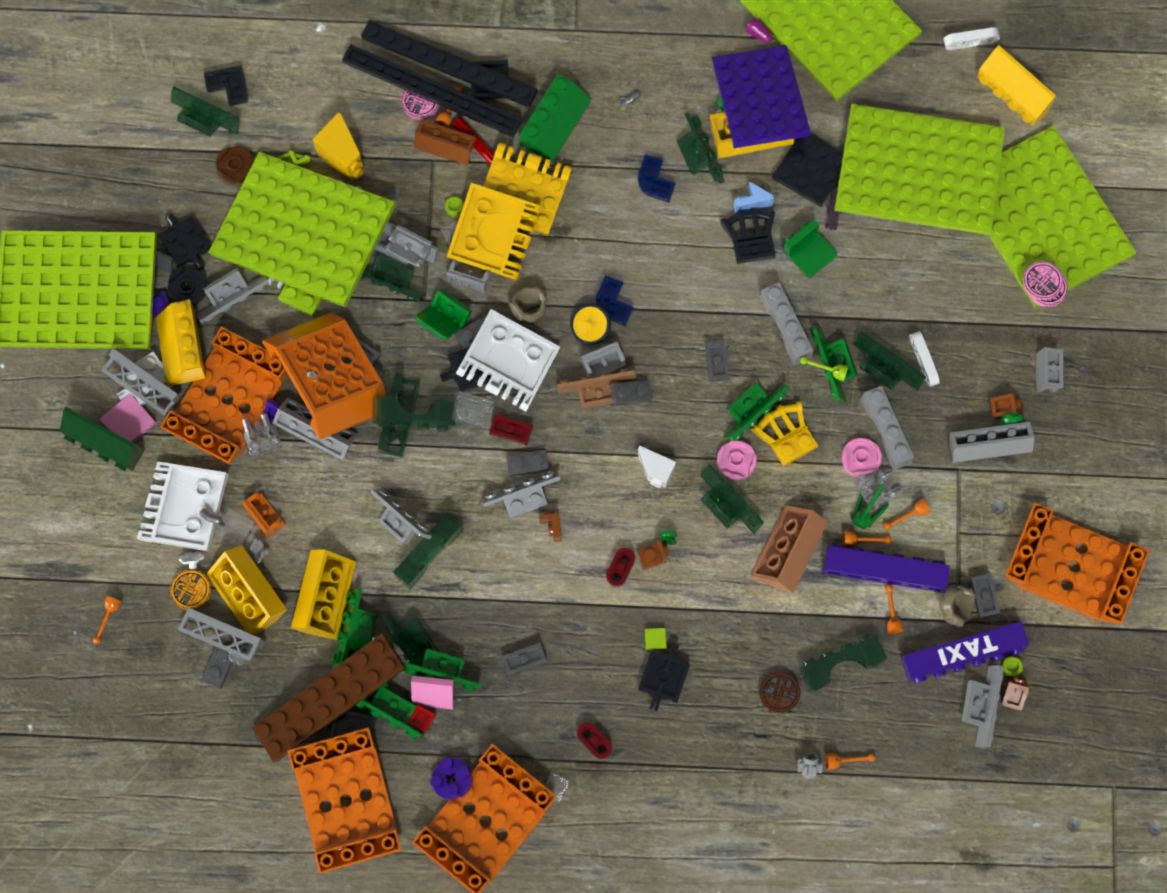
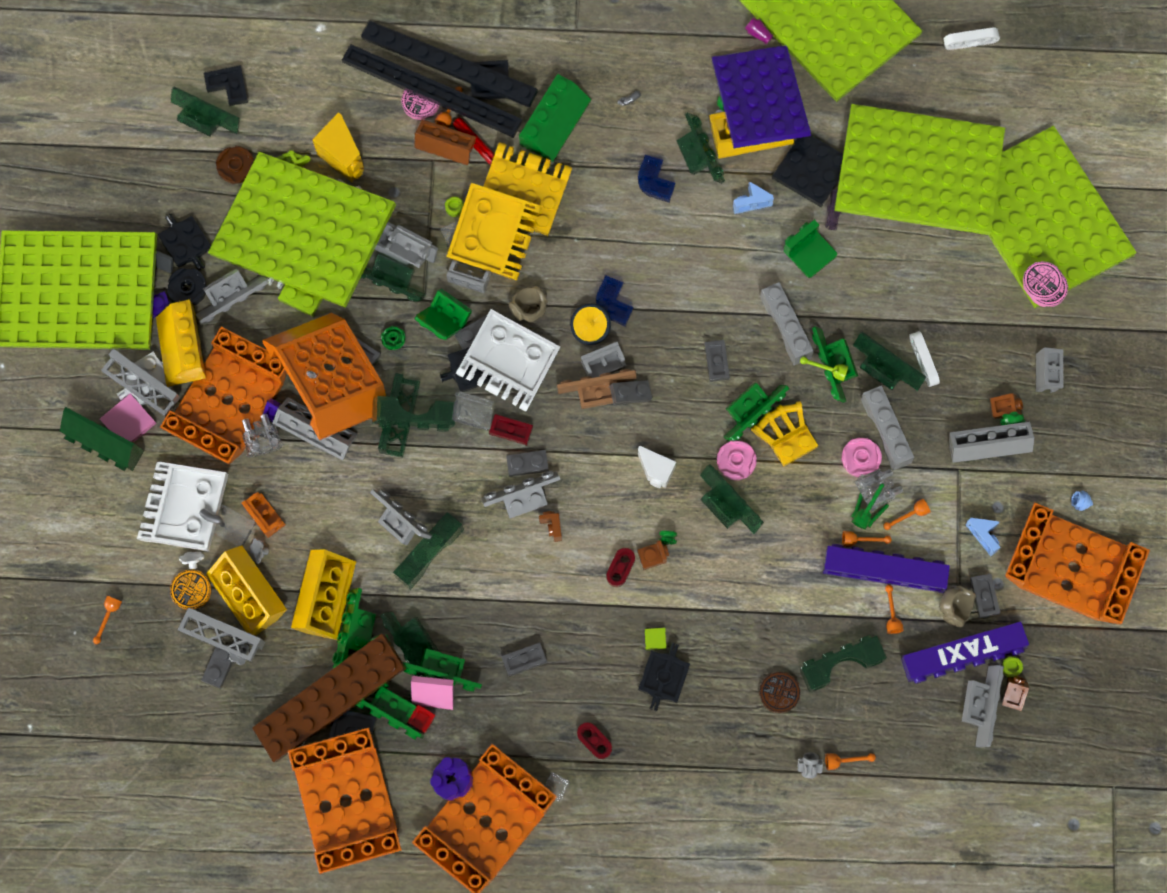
black plate [720,208,776,264] -> none
nougat slope [751,505,827,593] -> none
yellow slope [977,45,1056,127] -> none
none -> green plate [381,326,406,350]
none -> light blue slope [965,518,1000,556]
none -> light blue plate [1071,491,1093,511]

